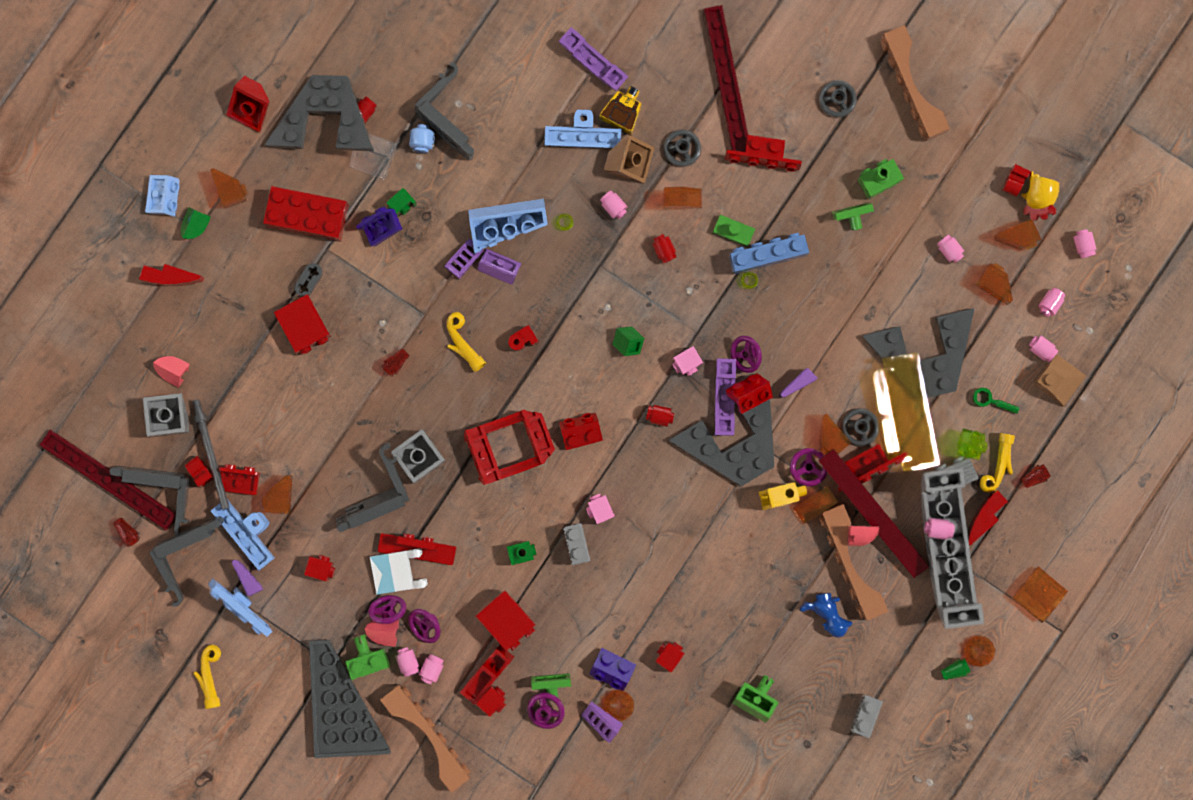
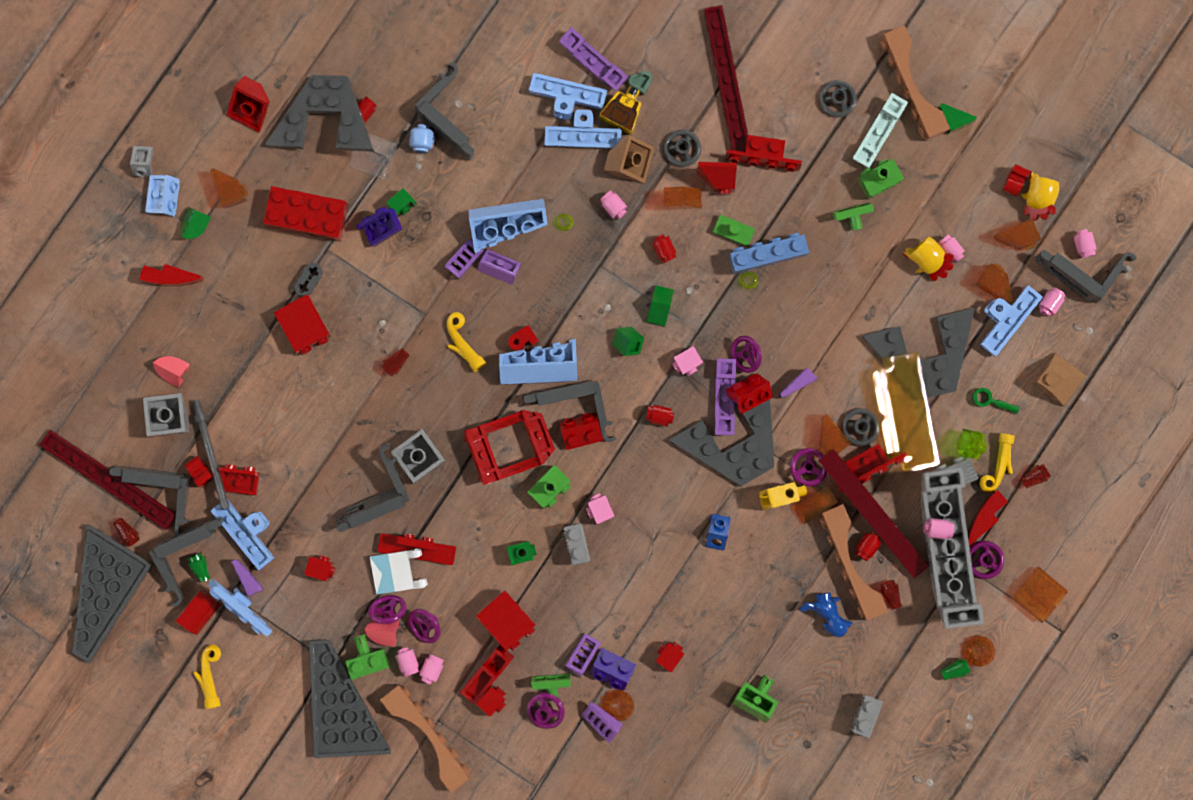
clear orange slope [262,475,293,514] -> none
coral brick [848,526,879,546] -> none
bright pink brick [1029,335,1058,362] -> none
none -> dark grey wing [72,524,153,663]
none -> light grey bracket [130,146,154,177]
none -> red brick [176,590,221,635]
none -> green cone [187,552,210,583]
none -> light blue wedge [499,339,577,384]
none -> dark grey hinge [524,380,616,442]
none -> bright green brick [528,465,571,509]
none -> light blue plate [529,73,607,121]
none -> medium lavender slope [564,633,601,678]
none -> sand green tile [628,71,652,95]
none -> green slope [647,285,674,327]
none -> red slope [696,162,737,195]
none -> blue bracket [706,514,731,551]
none -> light aqua slope [853,93,908,168]
none -> red brick [855,532,881,562]
none -> clear red cone [880,580,902,610]
none -> yellow piece [903,236,954,281]
none -> green slope [938,103,977,134]
none -> magenta piece [970,541,1004,579]
none -> light blue plate [979,285,1043,357]
none -> dark grey hinge [1035,250,1137,303]

